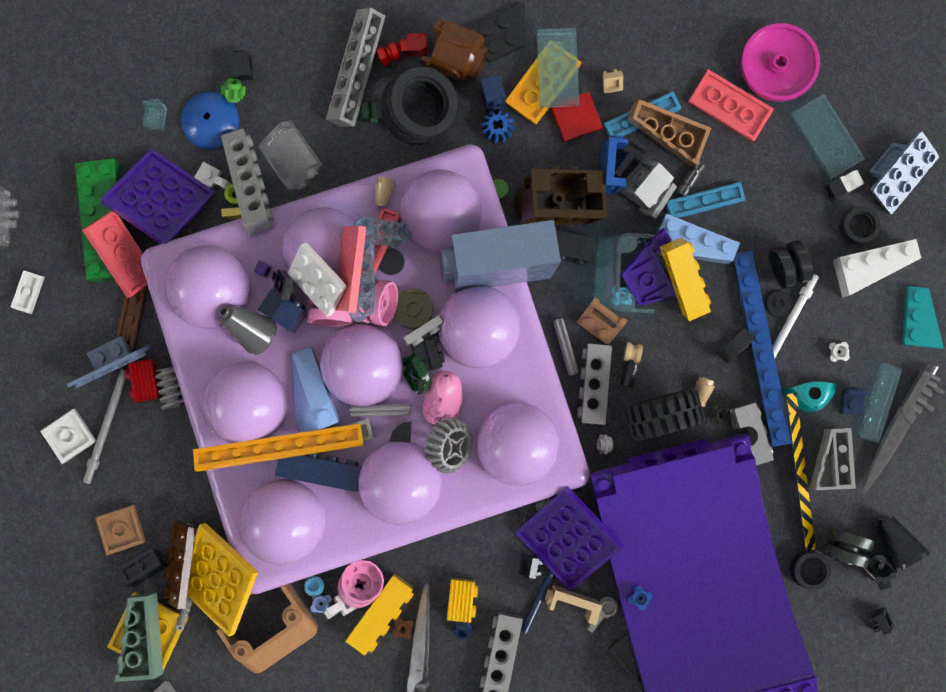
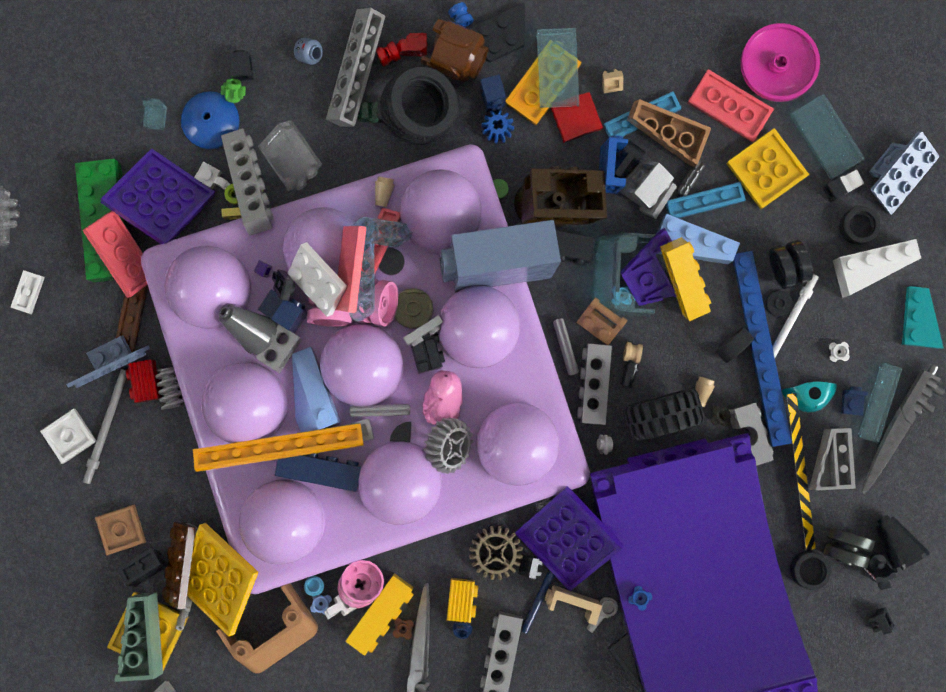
dark green tile [403,354,430,395] -> none
none -> light grey brick [256,324,302,374]
none -> sand blue head [294,37,323,65]
none -> blue wheel [448,2,474,27]
none -> dark tan gear [469,526,523,580]
none -> yellow plate [726,128,809,210]

